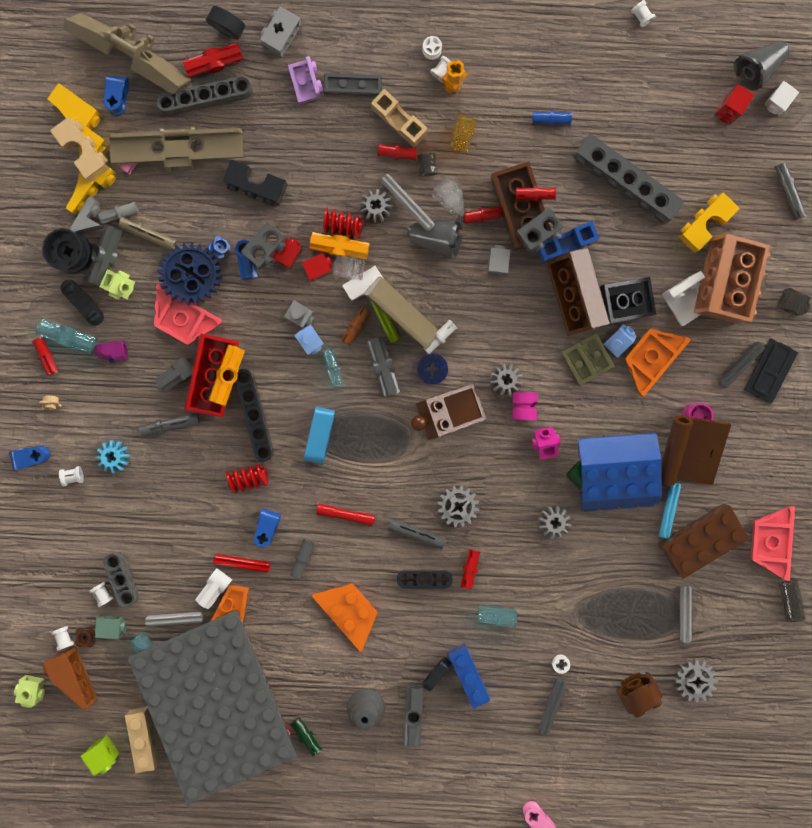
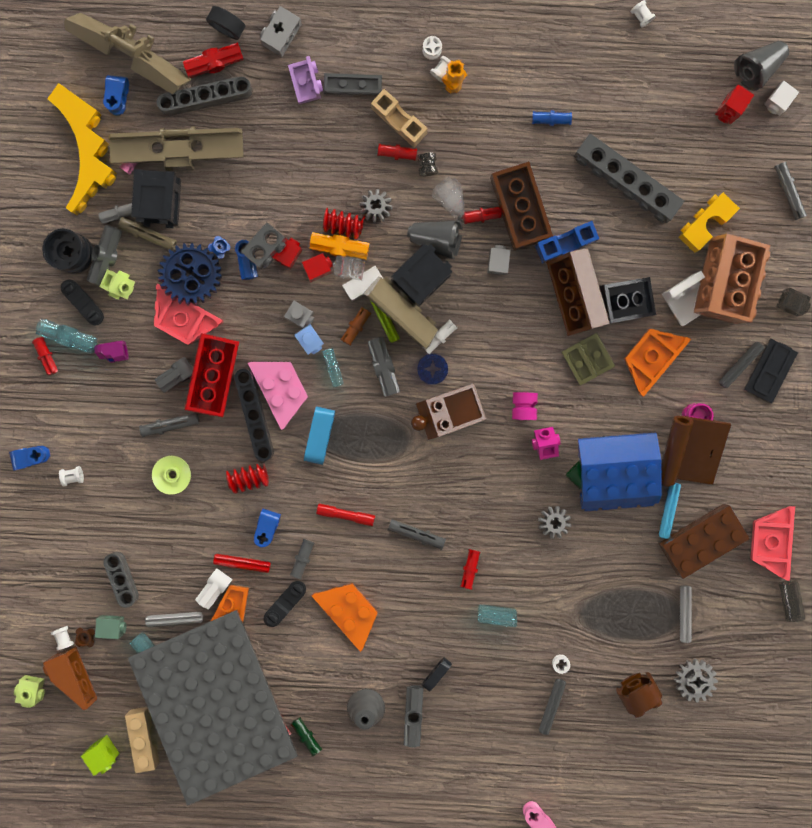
tan plate [39,396,61,411] -> none
tan arch [50,117,109,182] -> none
light grey slope [70,196,104,234] -> none
white bush [89,582,114,607] -> none
medium azure gear [96,440,130,473] -> none
light orange piece [209,345,245,406] -> none
black arch [223,160,287,206] -> none
light grey axle [381,174,434,231] -> none
black beam [397,570,453,589] -> none
light grey gear [437,485,479,527] -> none
blue arch [448,643,491,709] -> none
clear yellow brick [450,114,478,152] -> none
light grey gear [490,363,523,396] -> none
dark grey brick [515,208,563,253] -> none
red pin [516,186,556,202] -> none
light blue bracket [604,324,637,358] -> none
none -> black container [131,169,181,228]
none -> yellowish green dish [152,456,191,494]
none -> bright pink wing [248,362,308,430]
none -> black piece [264,581,306,627]
none -> black container [391,244,452,307]

